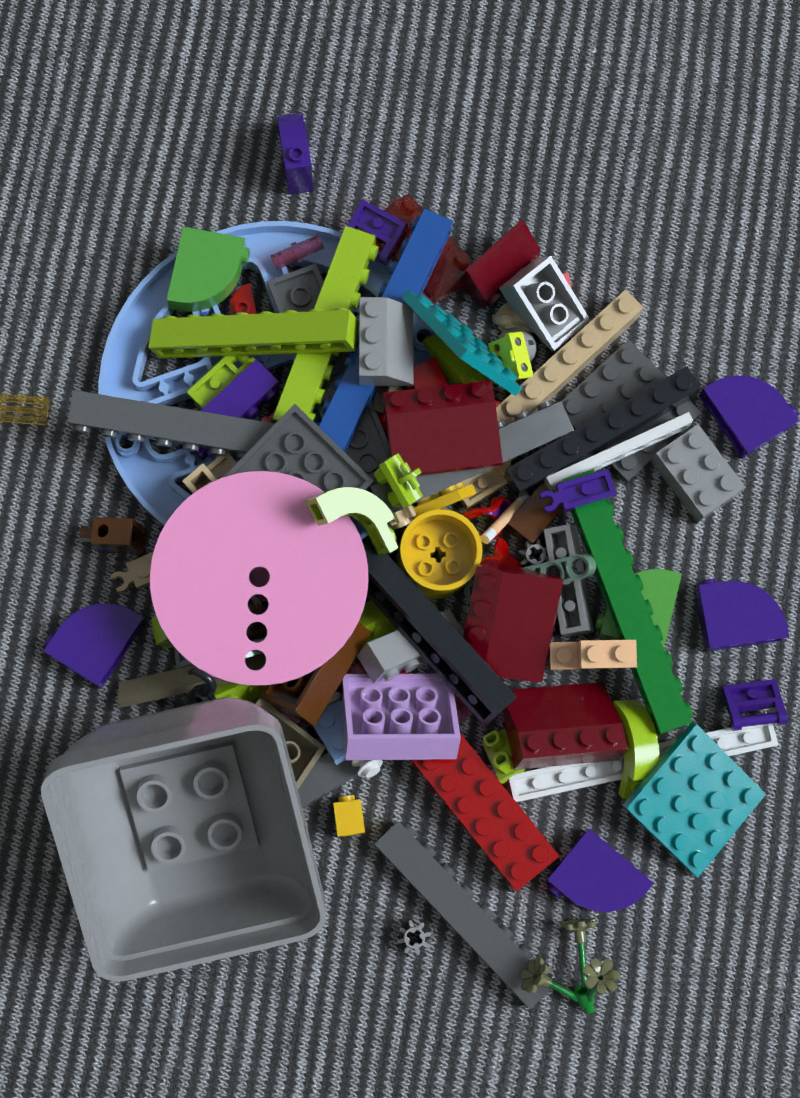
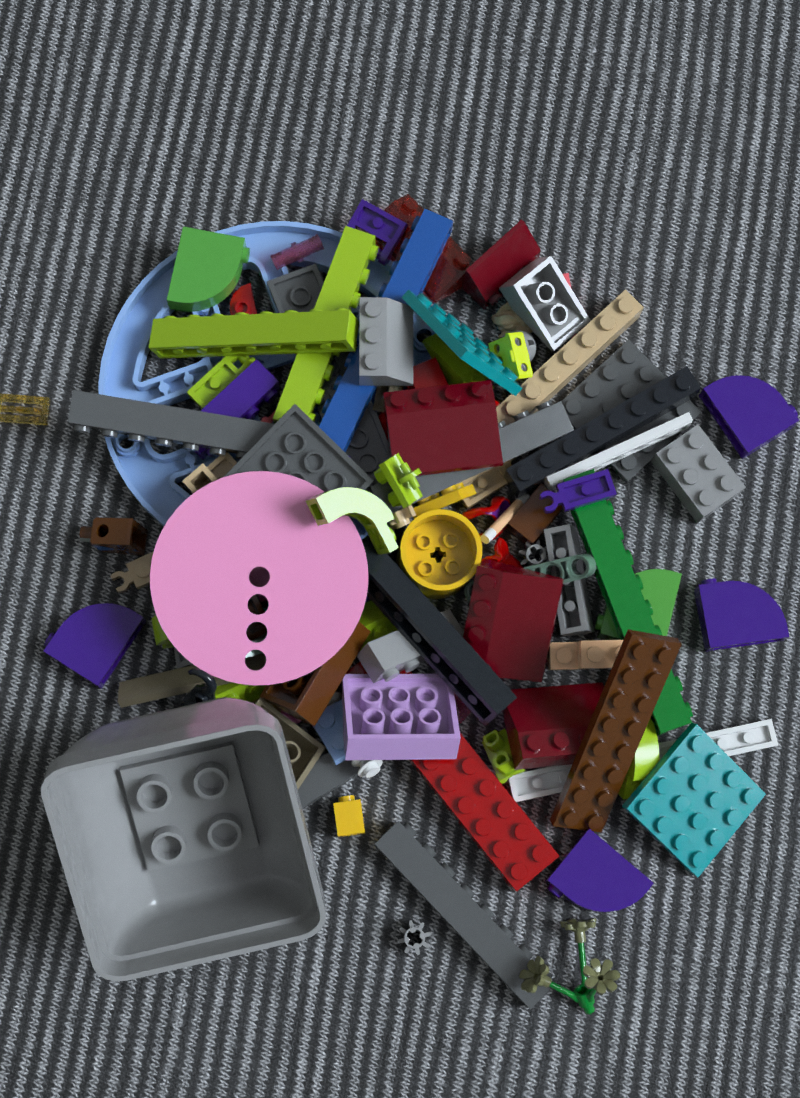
dark purple brick [277,112,313,195] -> none
dark purple plate [722,679,788,731] -> none
none -> reddish brown plate [550,629,682,833]

